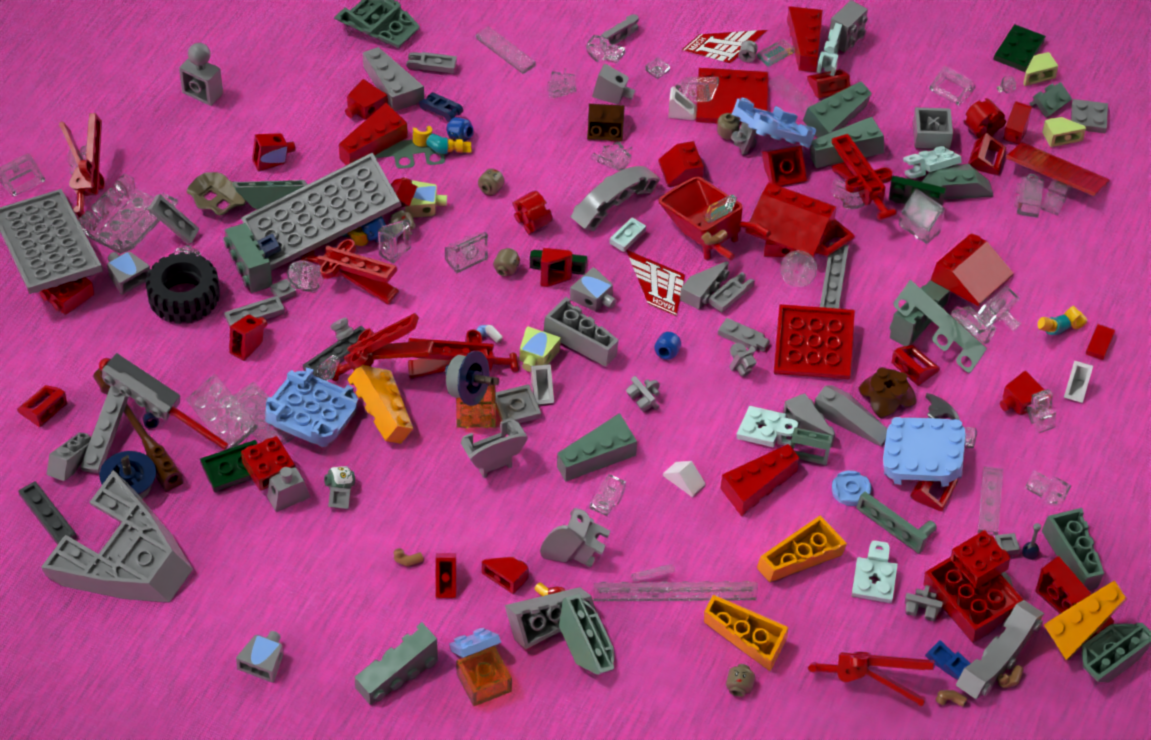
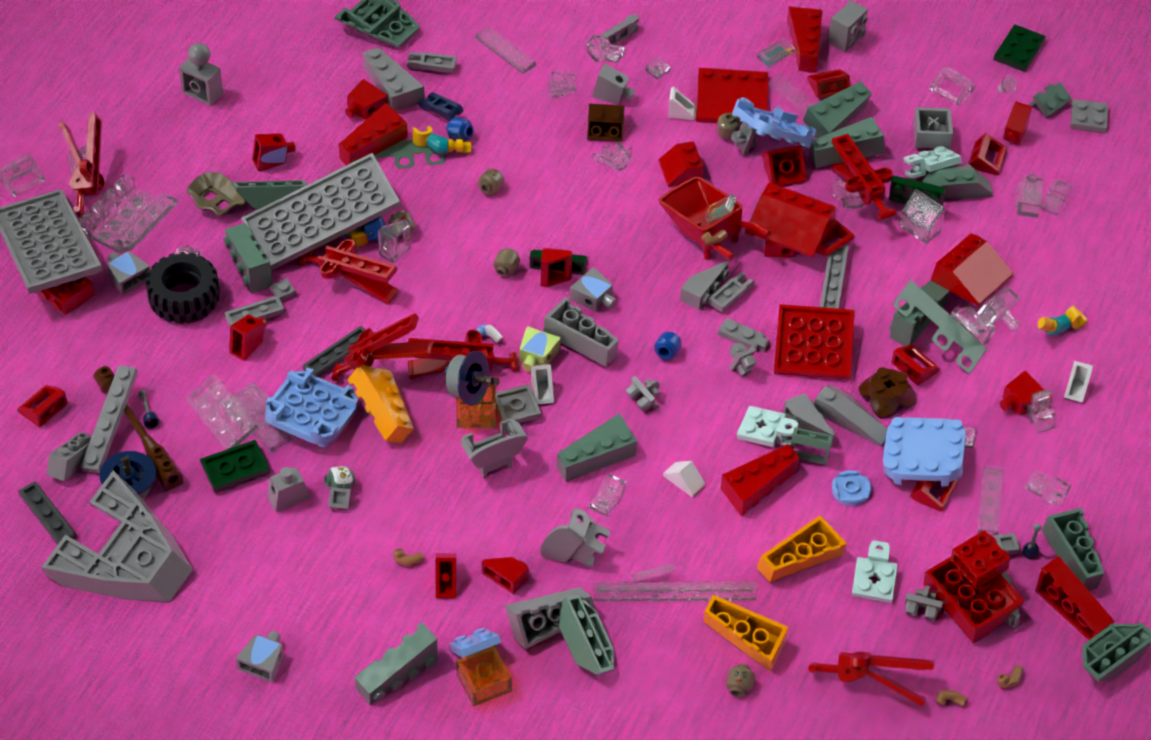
piece [99,353,229,450] -> none
light grey plate [148,194,200,244] -> none
red brick [241,436,295,491] -> none
dark blue plate [257,233,281,258] -> none
clear plate [287,260,324,293] -> none
clear cone [317,355,340,380] -> none
light grey wheel [330,317,354,340] -> none
red slope [390,177,418,208] -> none
torso [405,180,447,218] -> none
clear slope [445,232,488,274] -> none
red brick [512,190,553,234] -> none
arm [534,582,566,596] -> none
light grey brick [570,166,660,231] -> none
light aqua plate [609,218,646,252] -> none
sticker [626,250,685,316] -> none
clear tile [675,77,719,102] -> none
sticker [682,30,767,63] -> none
wheel [738,40,758,62] -> none
clear plate [780,250,817,287] -> none
light aqua plate [817,23,842,76] -> none
sand green piece [856,491,937,554] -> none
dark grey piece [925,393,960,420] -> none
blue slope [925,640,971,680] -> none
light grey brick [956,600,1045,699] -> none
red brick [963,98,1007,138] -> none
red window [1006,142,1110,196] -> none
yellowish green slope [1023,52,1058,86] -> none
yellowish green slope [1042,117,1086,147] -> none
light orange wedge [1043,580,1127,661] -> none
red tile [1085,324,1115,360] -> none

